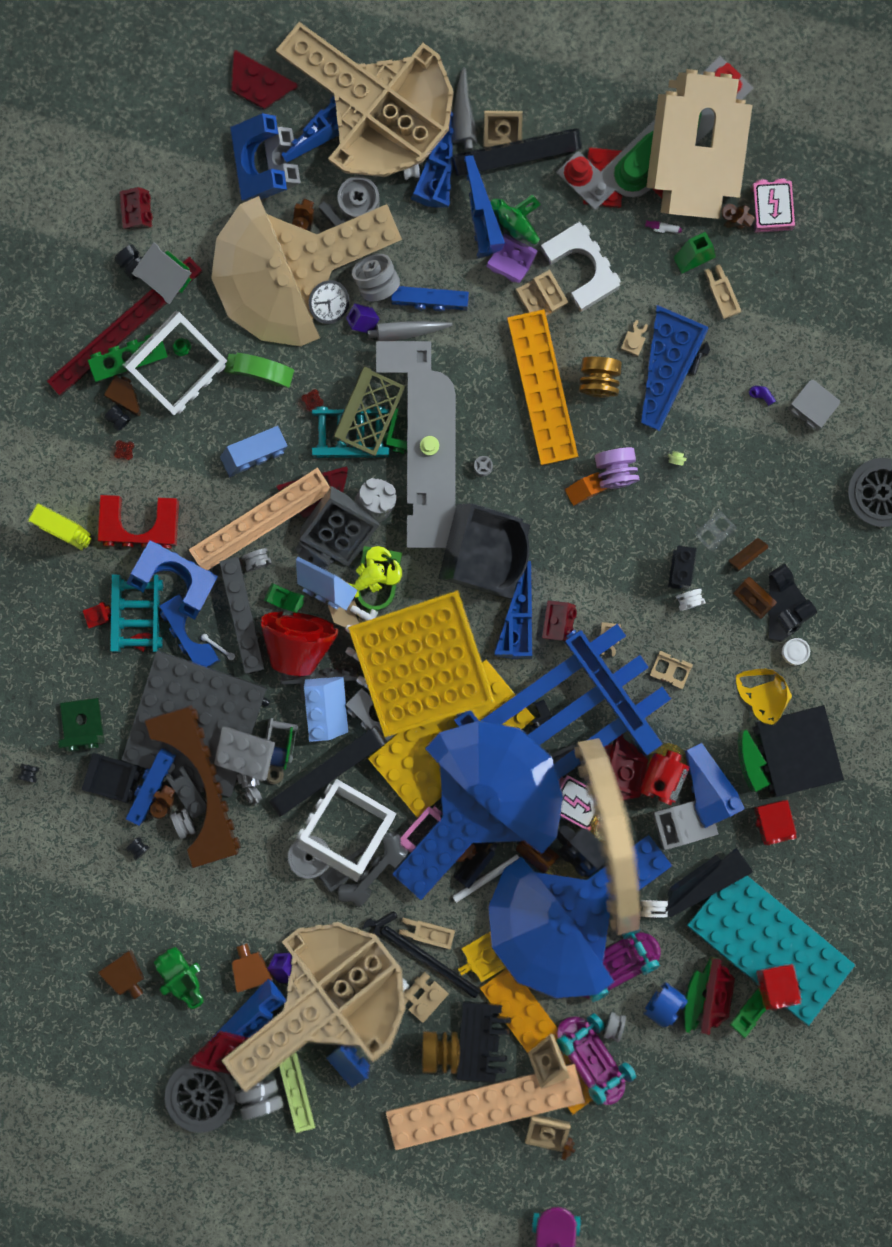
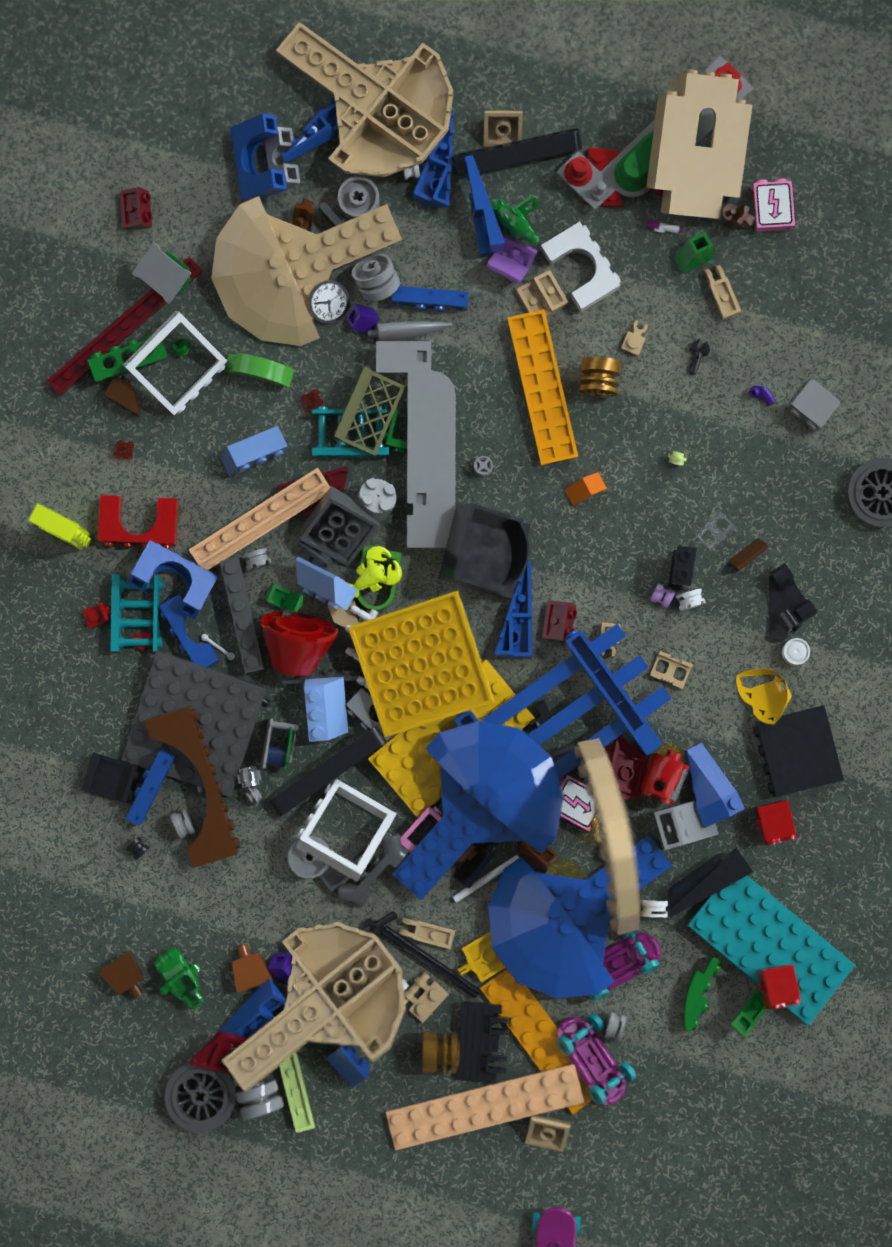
black wheel [17,764,40,783] -> none
dark green bracket [58,698,105,752] -> none
black wheel [104,405,131,432] -> none
black wheel [114,244,143,281] -> none
reddish brown hips [150,785,175,819] -> none
dark grey hinge [166,766,207,819] -> none
light grey plate [214,727,275,780] -> none
dark red wing [232,50,298,110] -> none
dark tan plate [266,766,284,784] -> none
yellowish green plate [420,436,439,456] -> none
light grey piece [452,68,476,151] -> none
tan slope [528,1034,570,1088] -> none
black hinge [557,826,607,878] -> none
reddish brown piece [561,1137,575,1161] -> none
lavender wheel [595,448,640,489] -> none
blue wing [641,305,709,431] -> none
blue brick [643,982,688,1028] -> none
dark red wing [701,958,735,1035] -> none
reddish brown slope [733,577,777,619] -> none
green slope [738,729,769,792] -> none
none -> lavender wheel [650,583,675,609]

